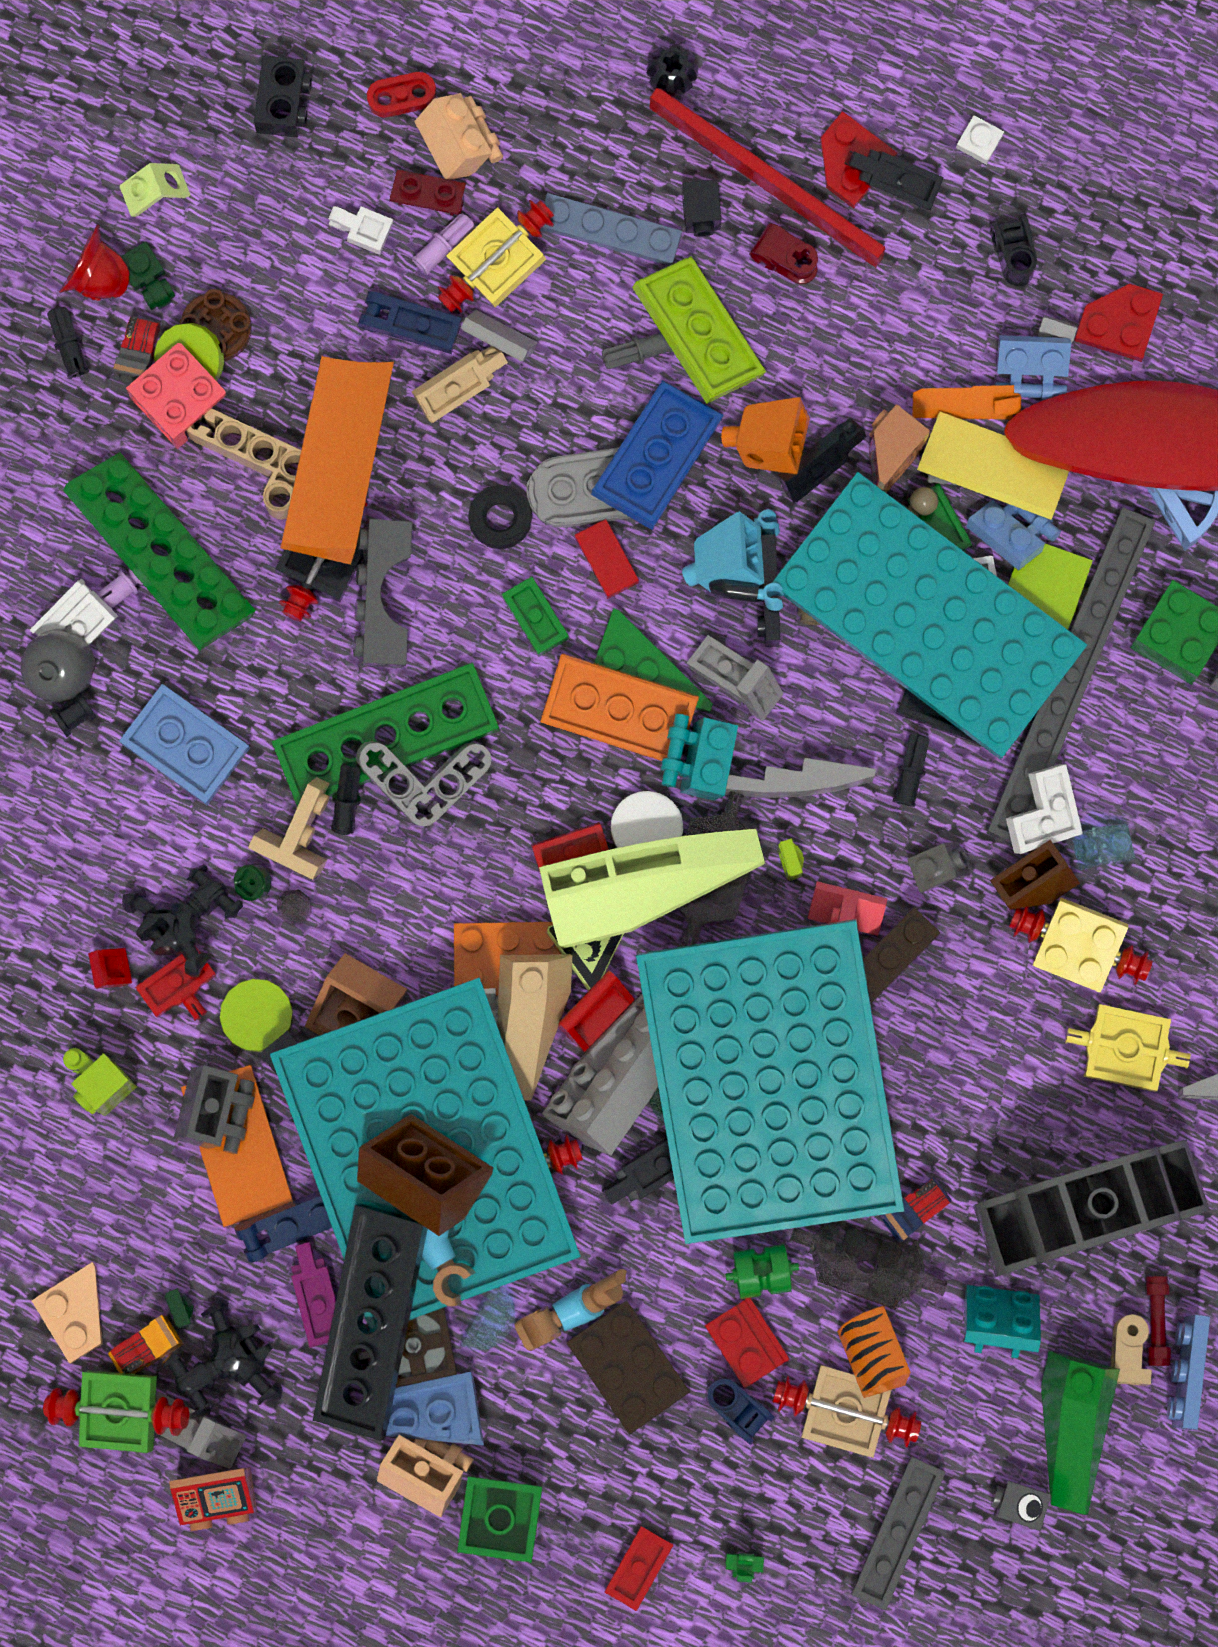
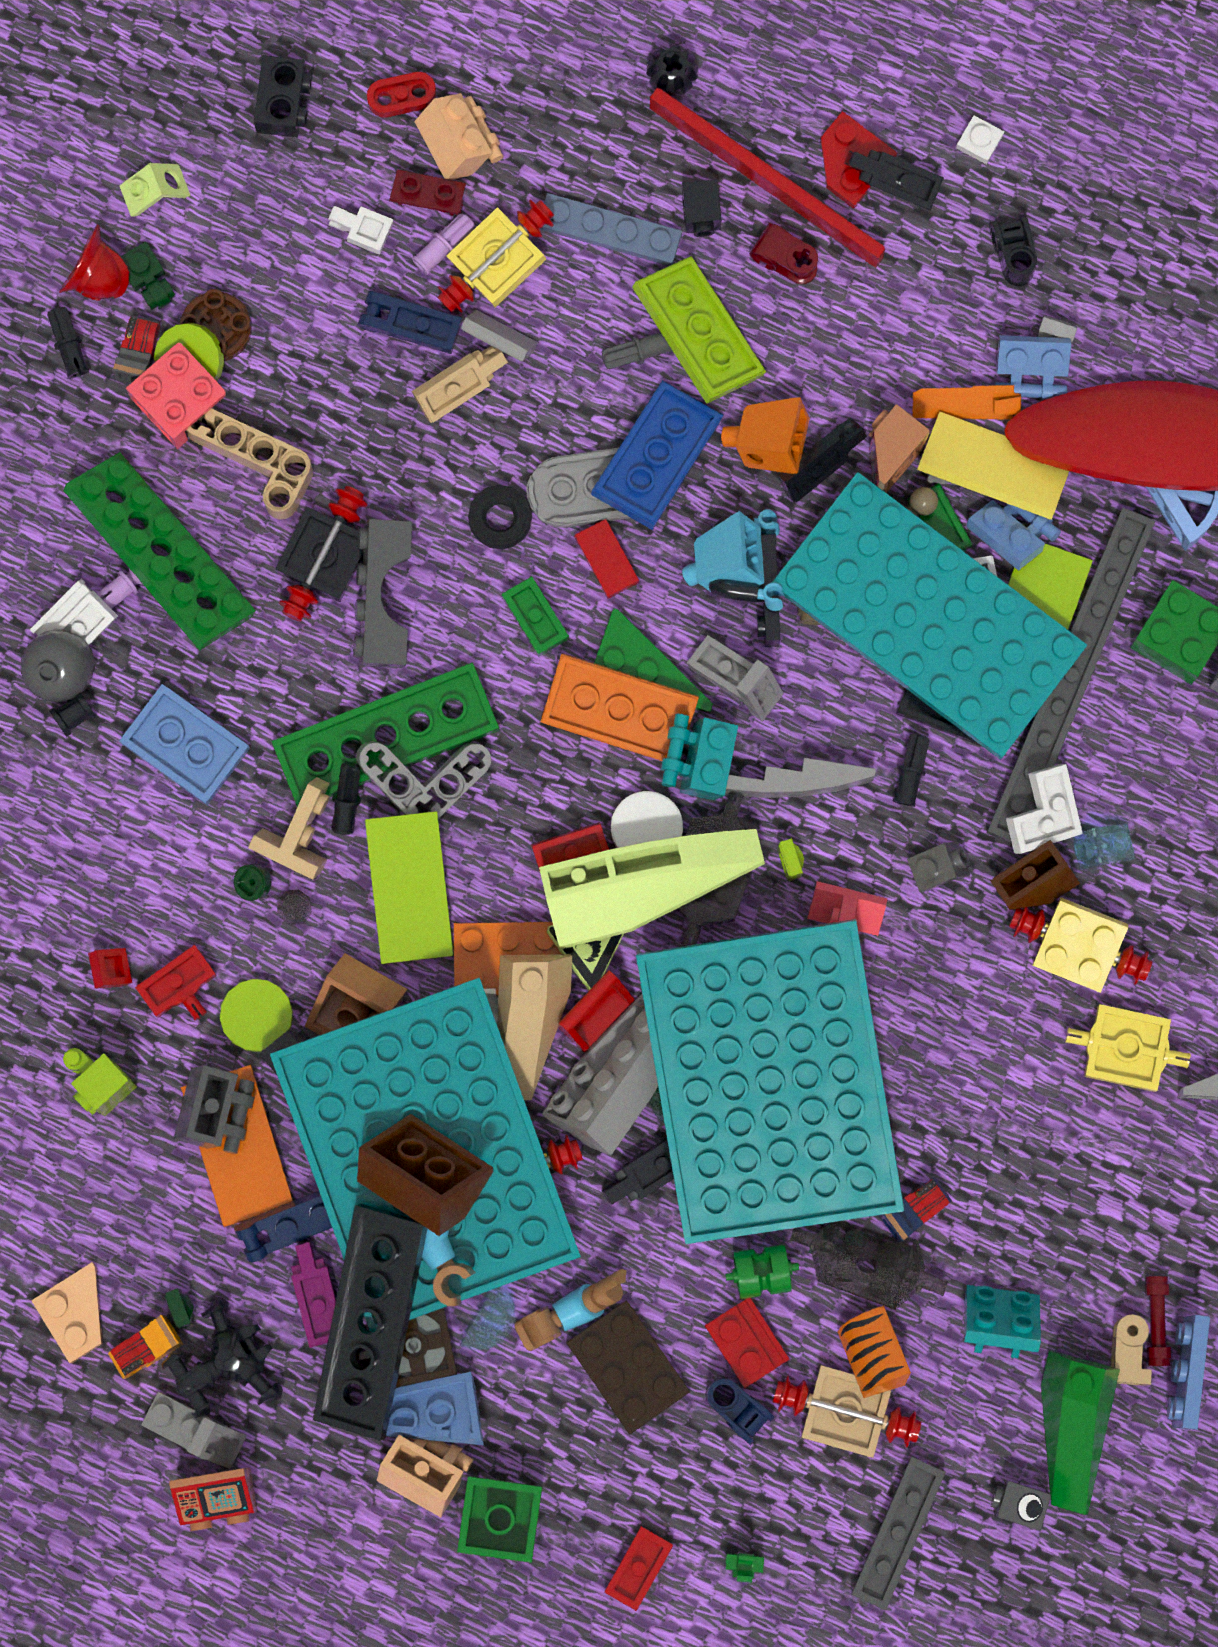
bright green plate [43,1370,190,1453] -> none
black piece [122,864,243,977] -> none
orange arch [280,356,394,565] -> none
dark brown brick [863,907,941,1005] -> none
dark grey brick [973,1139,1210,1277] -> none
red plate [1074,283,1163,362] -> none
none -> lime tile [365,811,454,964]

